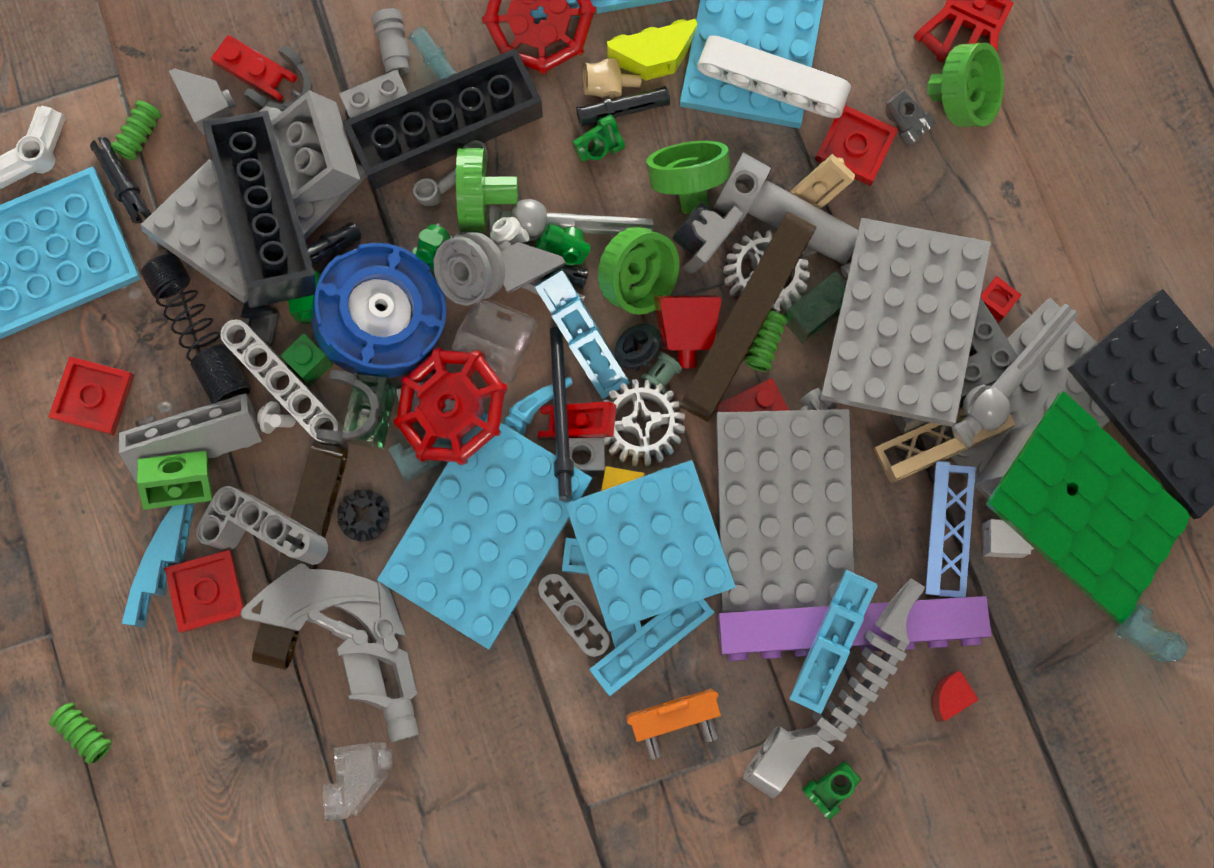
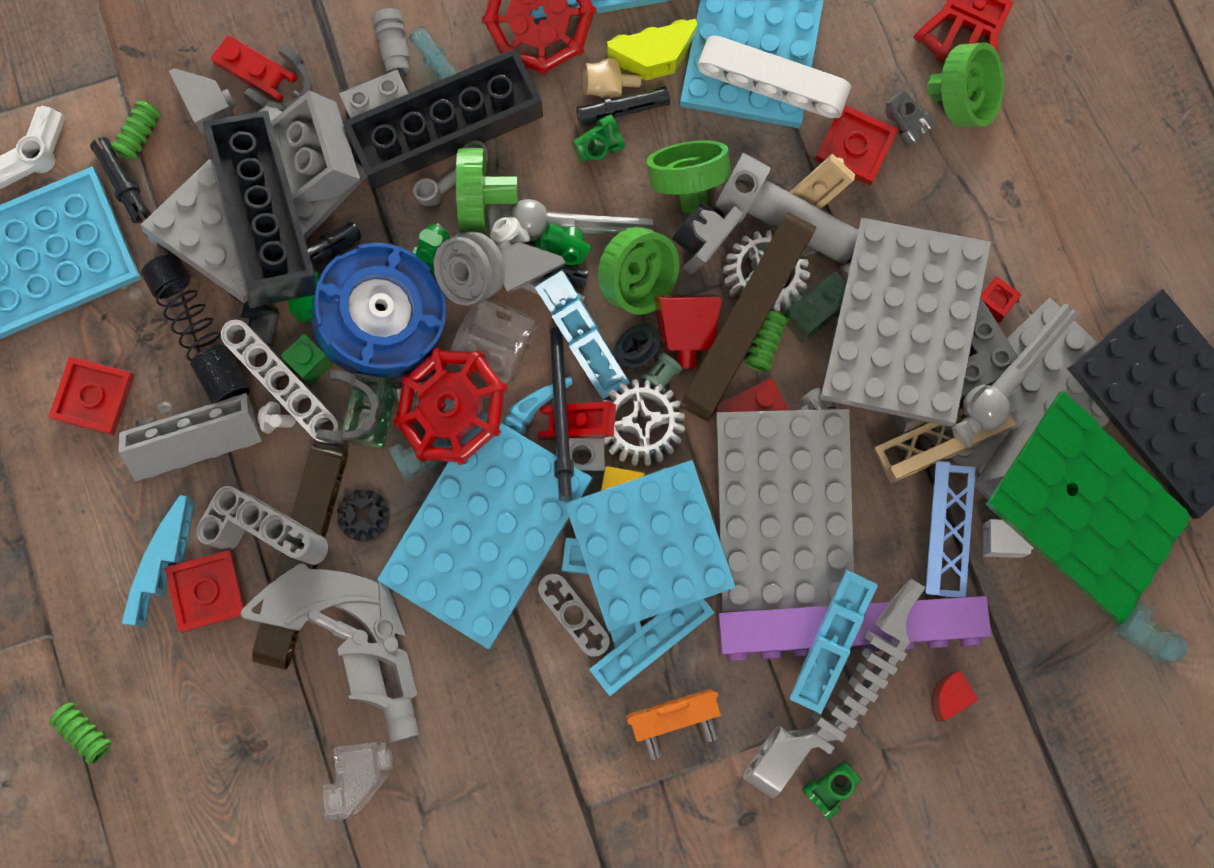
bright green brick [137,450,212,510] -> none

